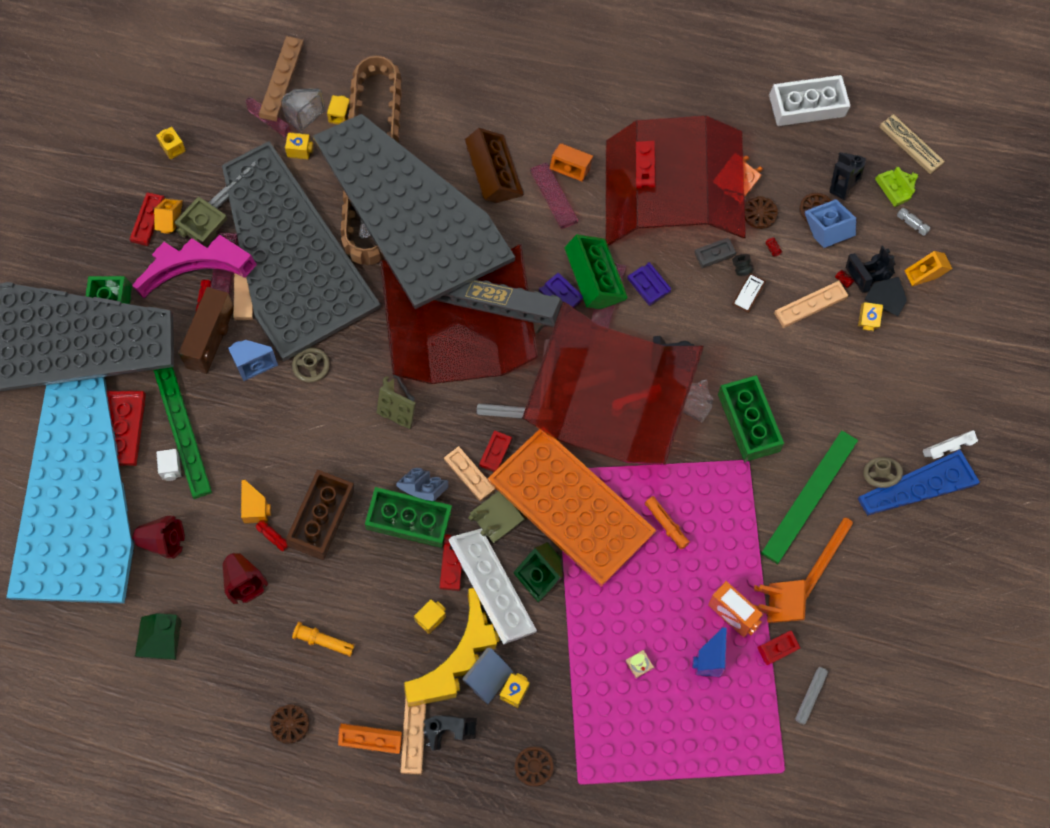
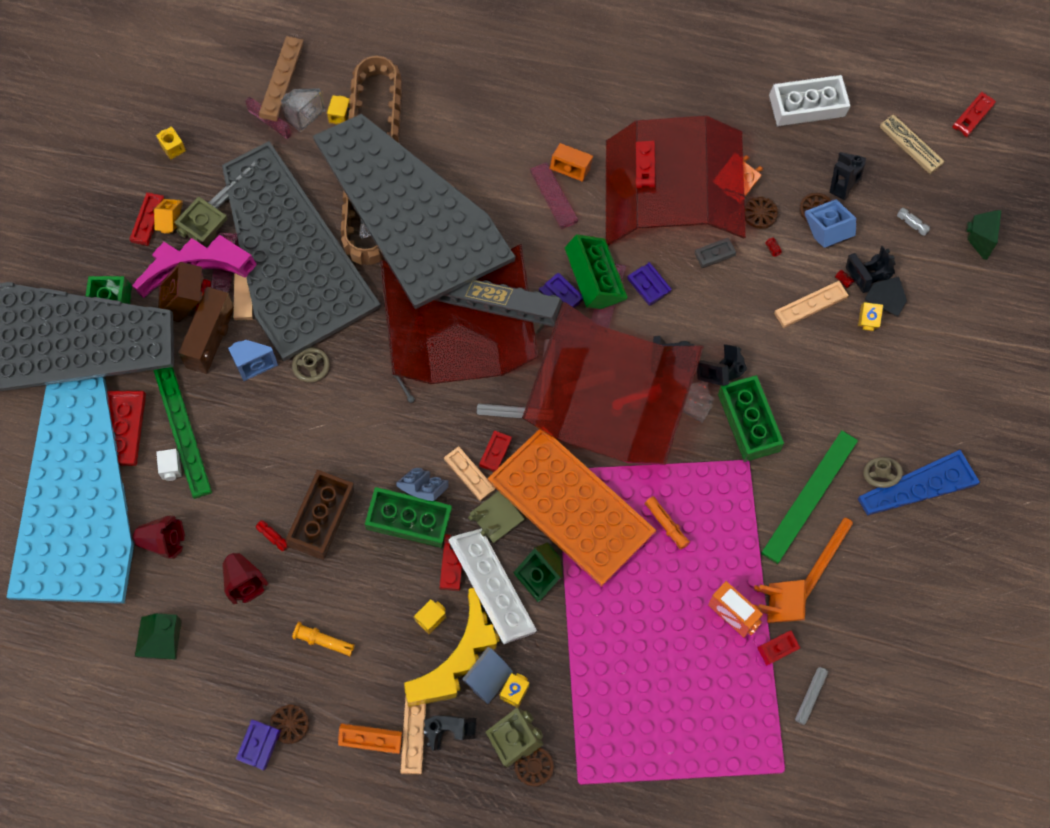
light orange slope [241,480,271,524] -> none
yellow brick [285,133,314,160] -> none
olive plate [376,376,416,429] -> none
reddish brown slope [465,128,524,203] -> none
tile [626,650,654,679] -> none
blue slope [692,627,727,677] -> none
pearl dark grey wheel [732,254,754,276] -> none
white slope [732,273,767,313] -> none
lime slope [875,167,918,207] -> none
light orange slope [904,251,952,286] -> none
white hinge [923,430,978,459] -> none
none -> reddish brown brick [158,262,204,322]
none -> dark purple plate [236,719,281,770]
none -> olive plate [486,708,543,767]
none -> black tile [696,344,747,386]
none -> red plate [952,92,996,138]
none -> dark green slope [966,210,1001,260]

